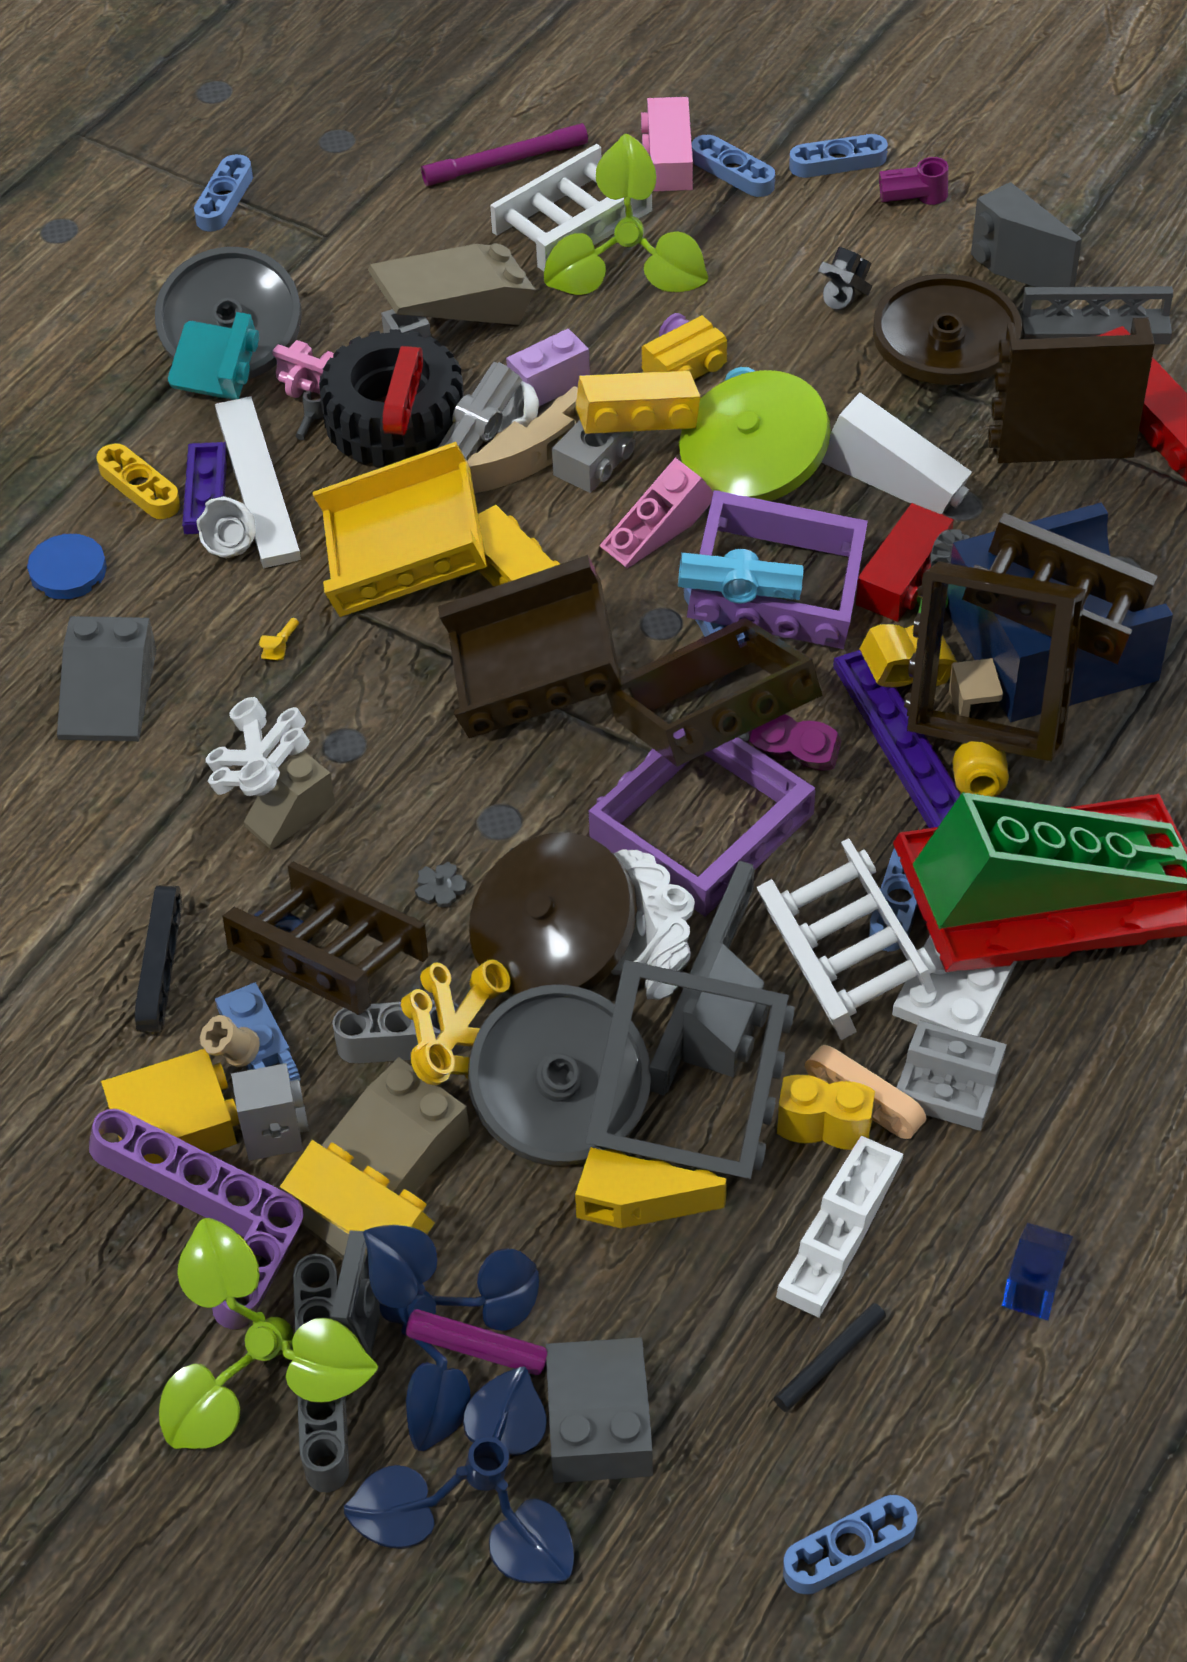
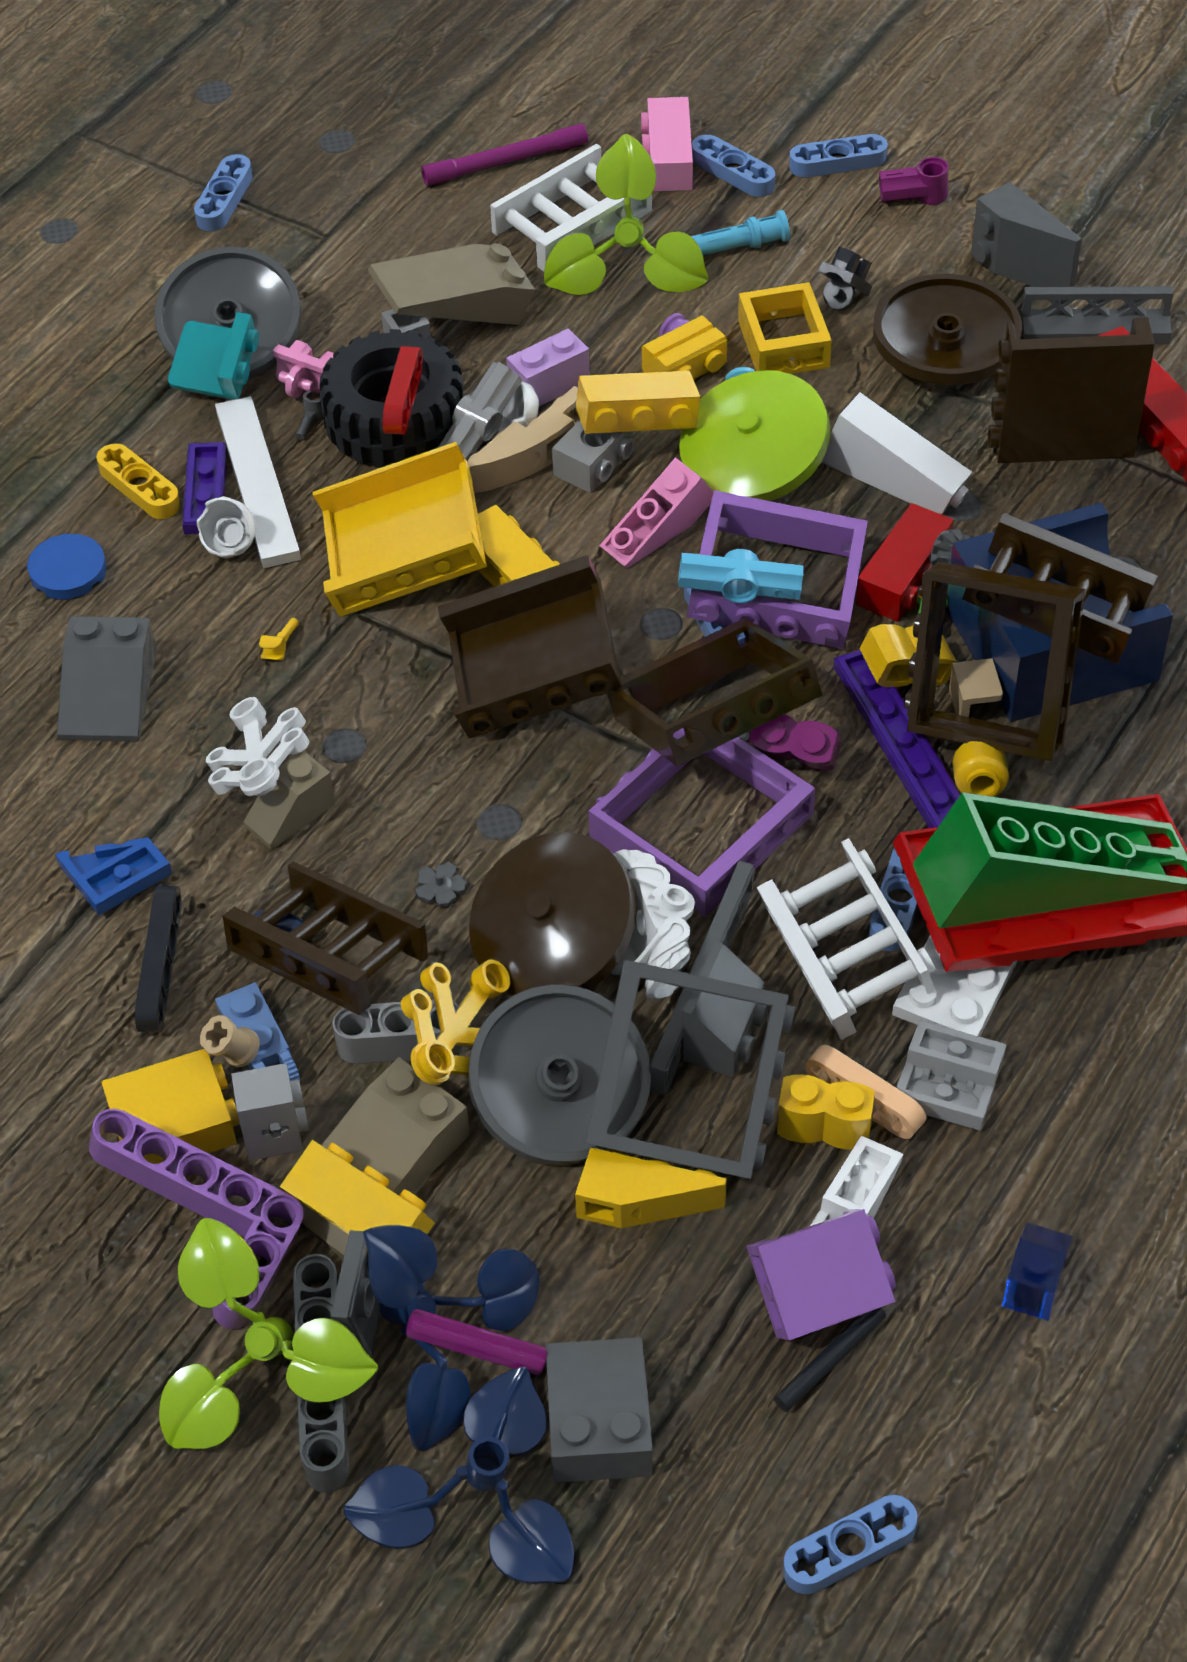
none -> blue wing [55,837,172,915]
none -> medium azure pin [691,210,790,255]
none -> yellow window [738,282,832,374]
none -> medium lavender panel [746,1209,896,1340]

